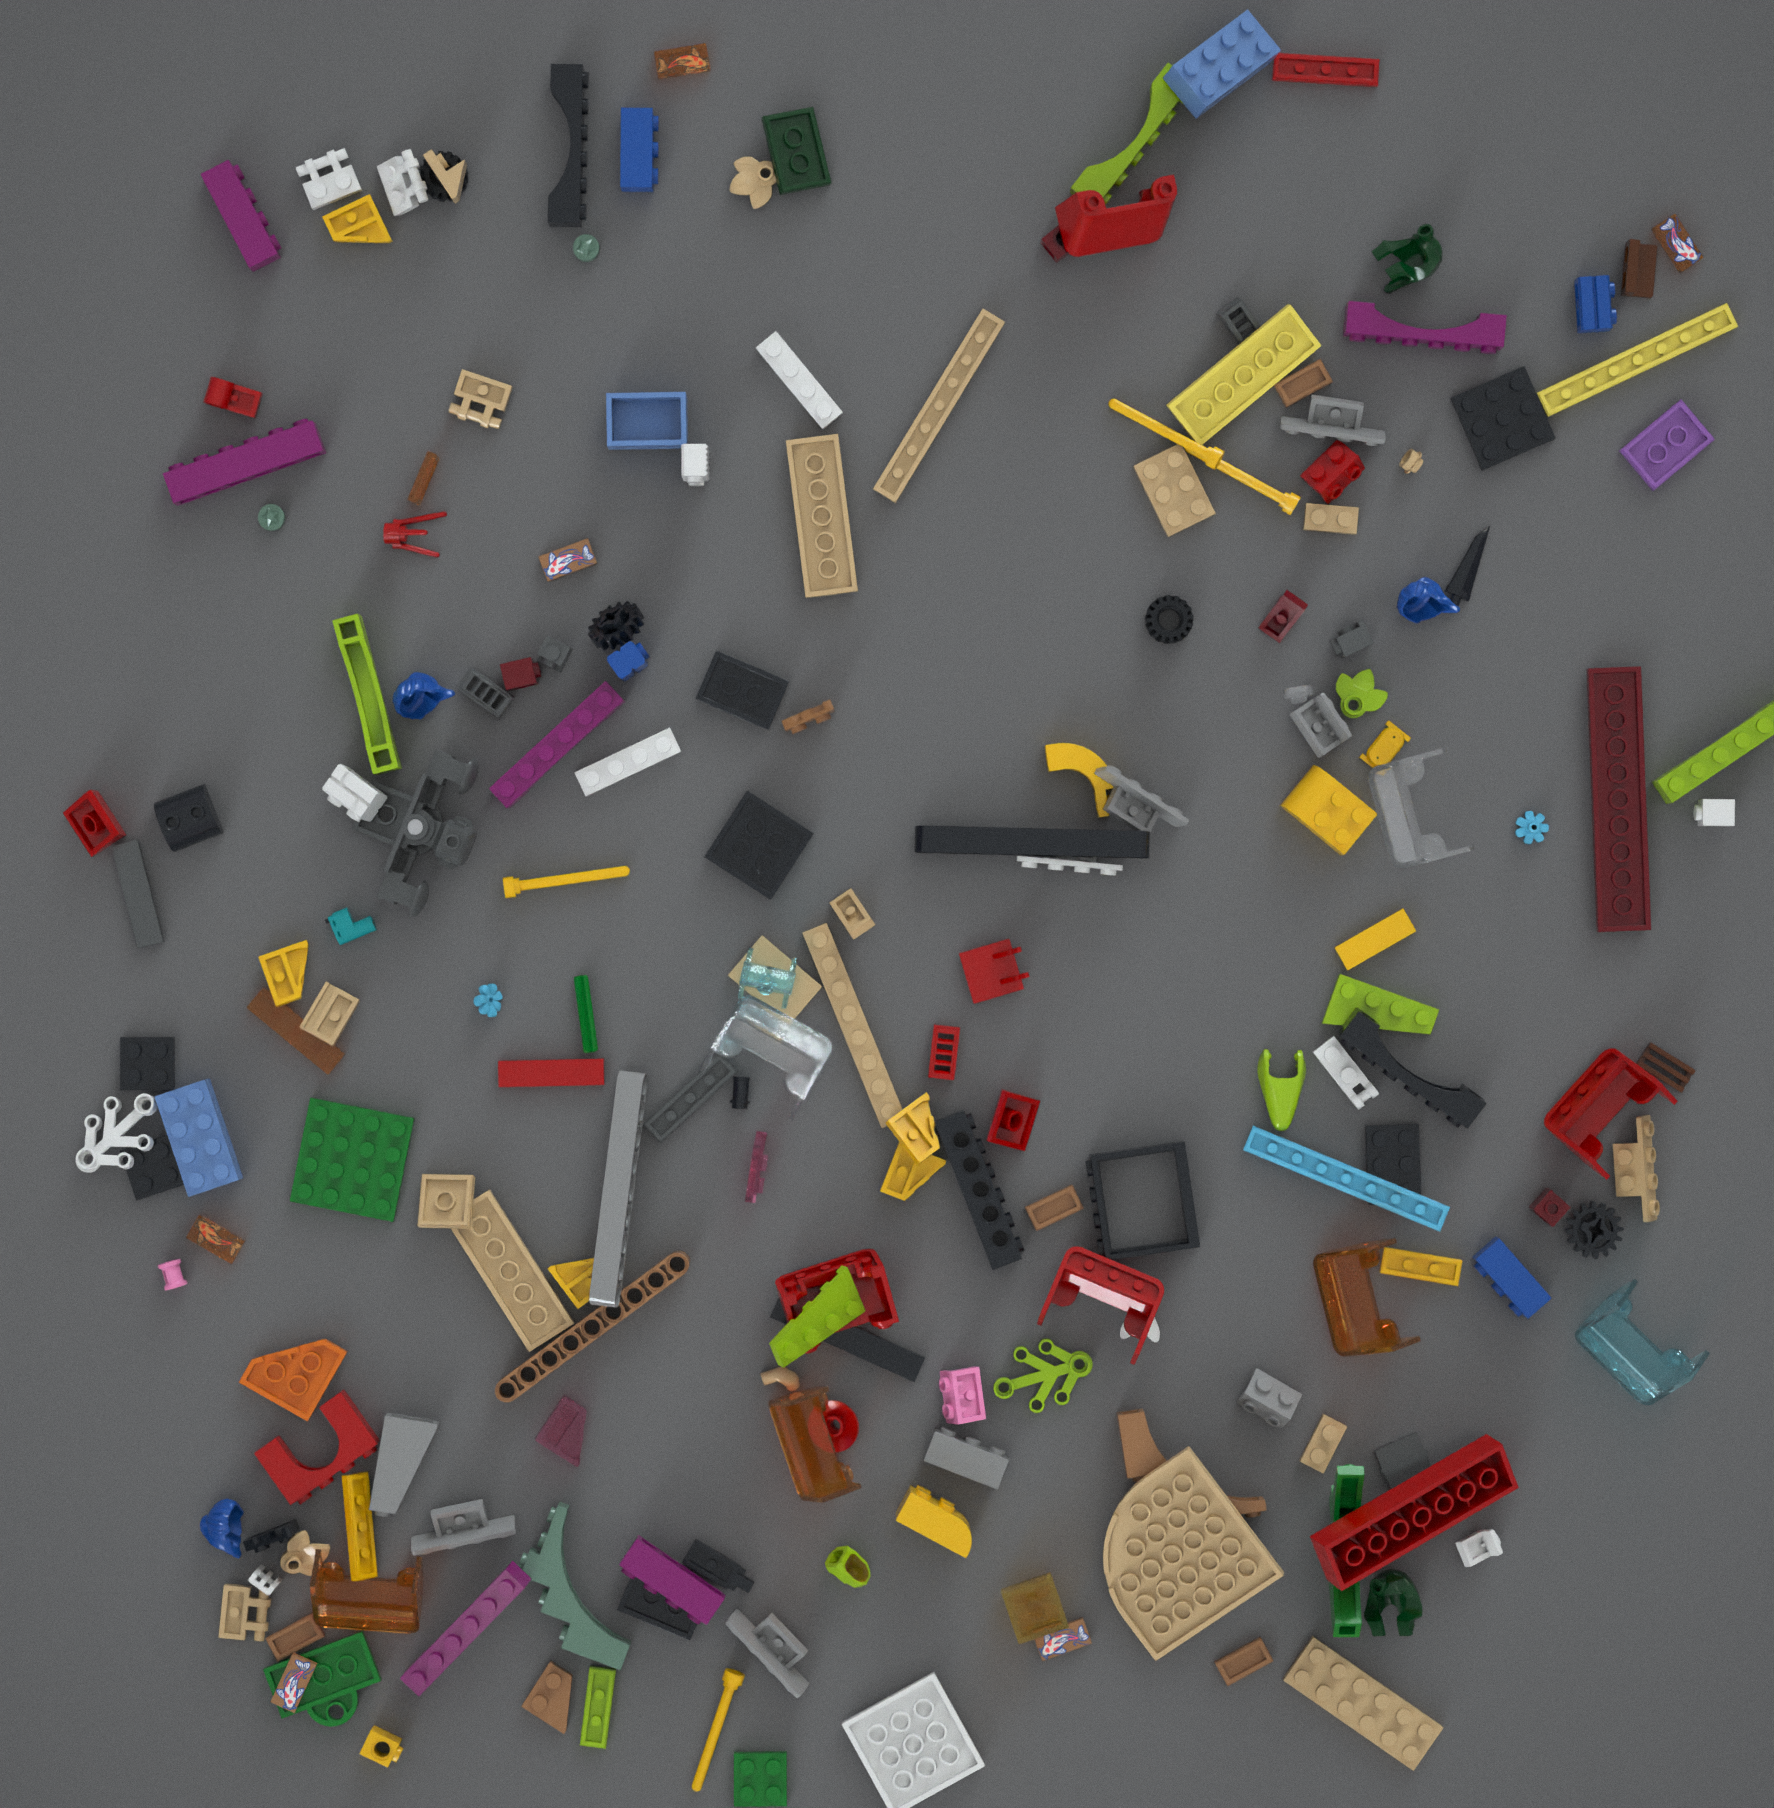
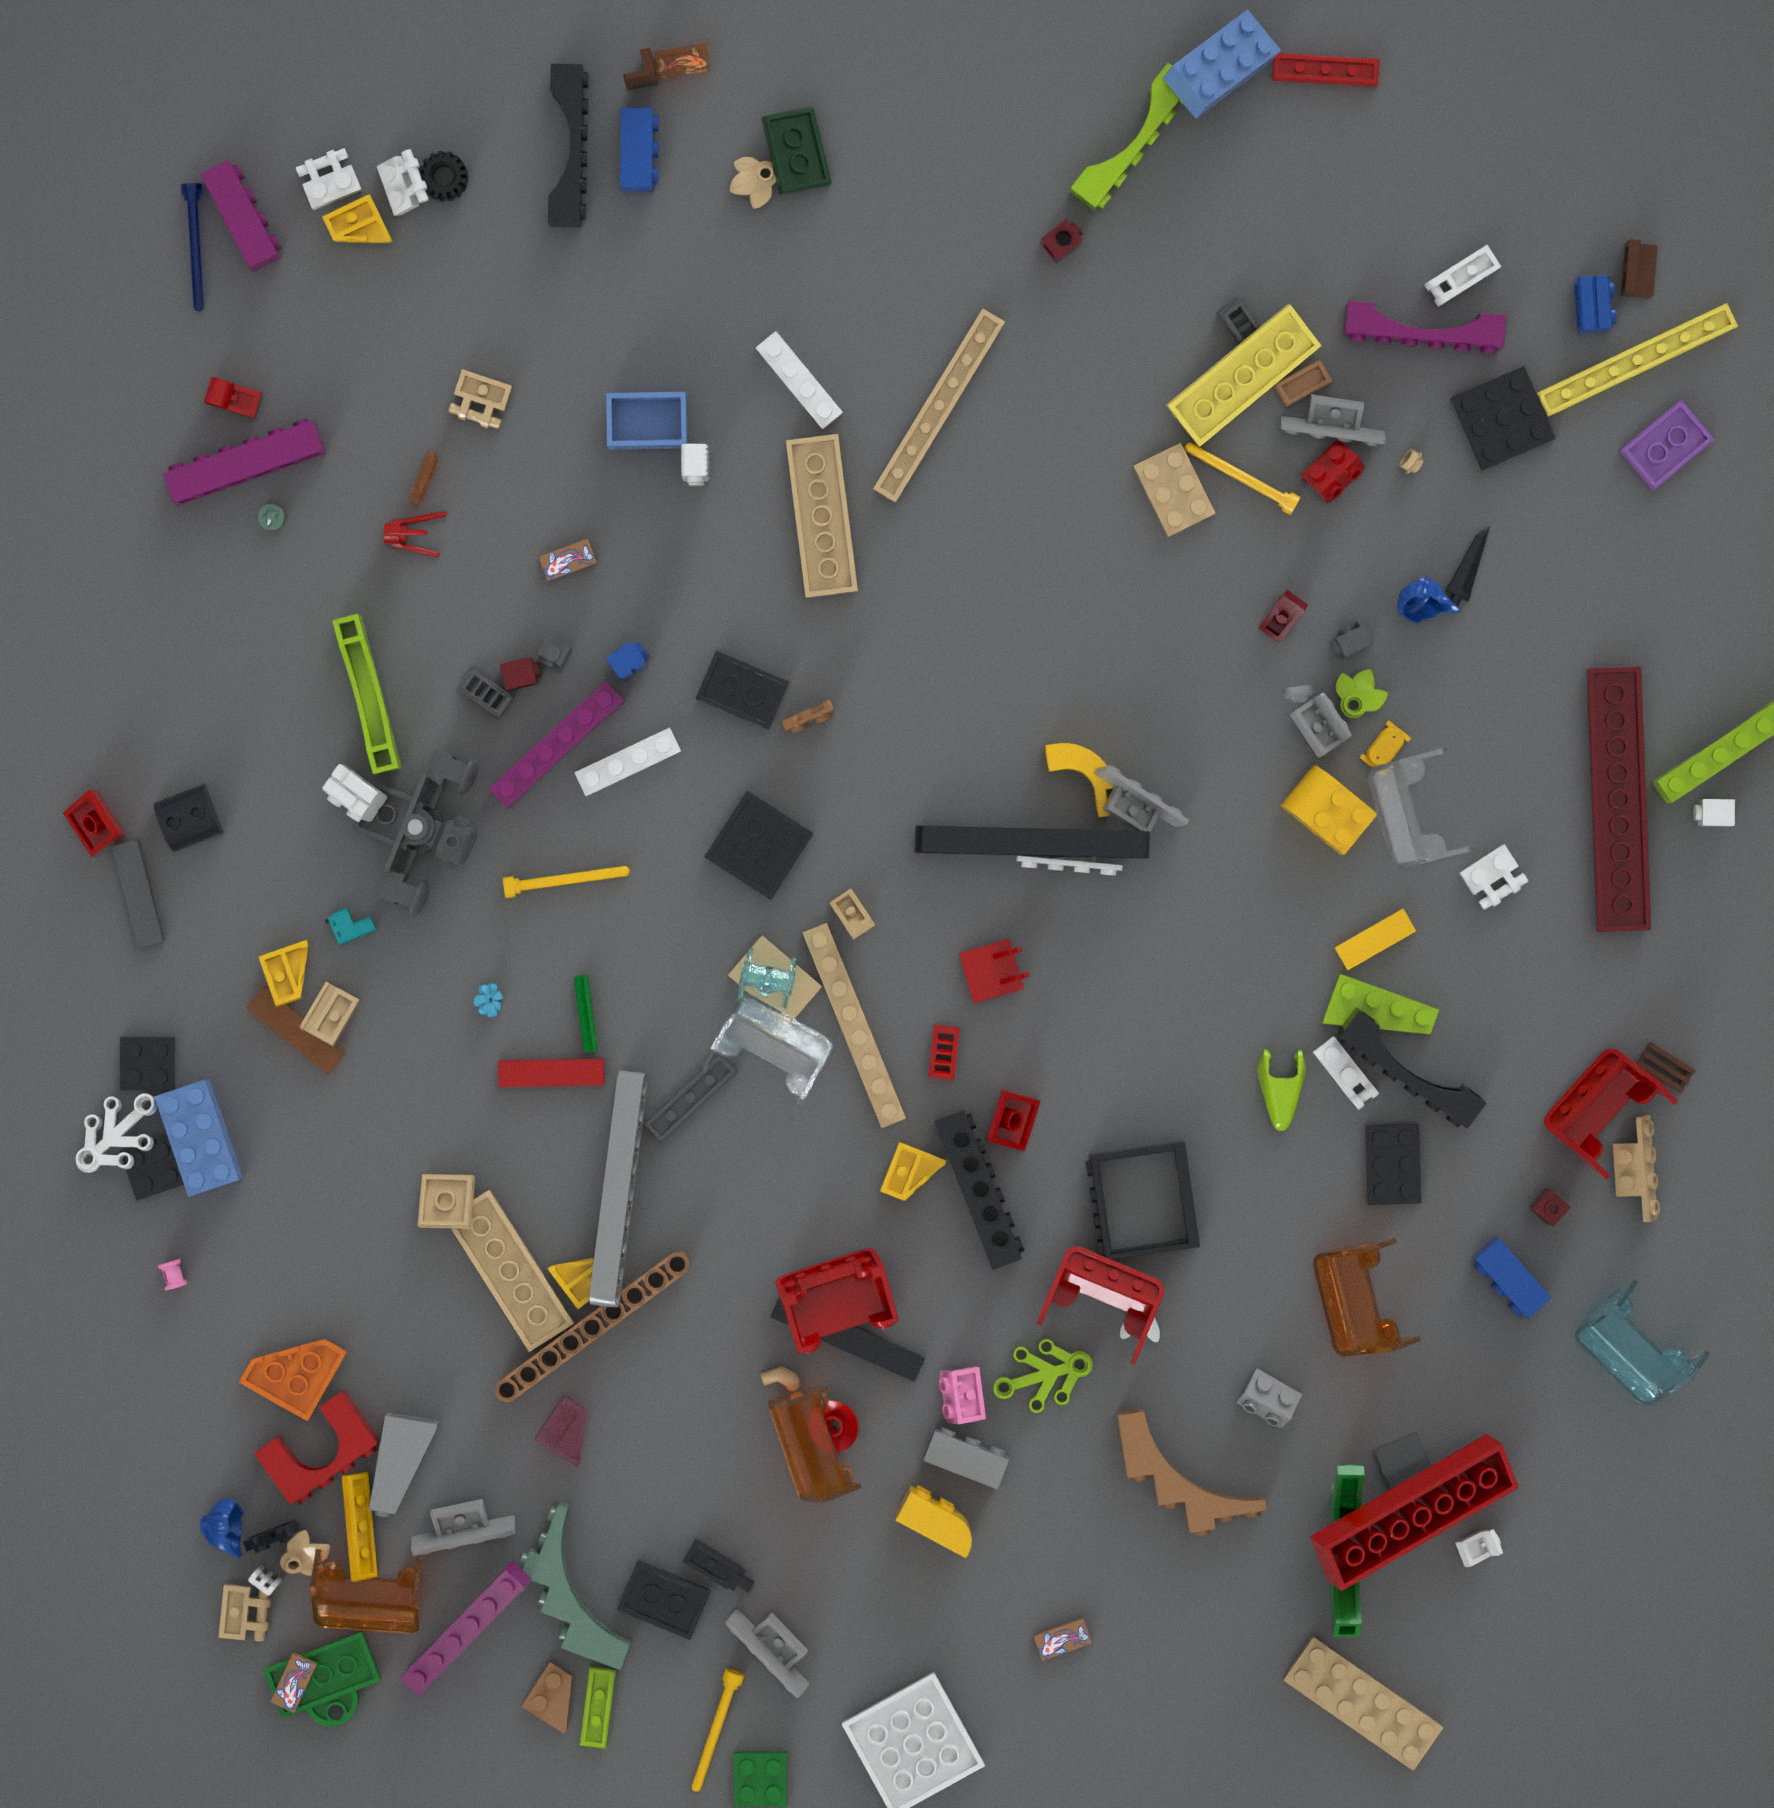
clear orange tile [186,1214,246,1264] -> none
medium nougat tile [265,1612,325,1662] -> none
green plate [290,1097,415,1222] -> none
yellow brick [359,1725,403,1768] -> none
blue hair [392,672,455,720] -> none
tan slope [423,149,467,204] -> none
sand green tile [573,234,600,262] -> none
black gear [588,601,644,651] -> none
magenta brick [619,1535,725,1625] -> none
black pin [730,1076,750,1109] -> none
clear pink wing [745,1131,768,1203] -> none
lime wing [769,1265,865,1368] -> none
lime rock [825,1546,871,1588] -> none
yellow wing [886,1092,940,1165] -> none
clear yellow brick [1001,1572,1069,1644] -> none
medium nougat tile [1025,1184,1084,1231] -> none
red windscreen [1055,175,1177,257] -> none
tan plate [1103,1446,1284,1661] -> none
yellow piece [1108,399,1225,470] -> none
black tyre [1145,595,1194,644] -> none
medium nougat tile [1214,1637,1273,1686] -> none
medium azure tile [1243,1125,1450,1232] -> none
tan plate [1299,1414,1347,1474] -> none
tan plate [1303,503,1359,535] -> none
dark green piece [1364,1569,1423,1636] -> none
dark green piece [1371,224,1443,294] -> none
yellow tile [1379,1246,1463,1286] -> none
medium azure plant [1515,811,1549,845] -> none
black gear [1564,1201,1624,1259] -> none
tile [1651,214,1704,273] -> none
none -> clear blue piece [181,183,204,311]
none -> reddish brown panel [623,48,658,90]
none -> white plate [1424,245,1501,307]
none -> white plate [1459,844,1528,910]

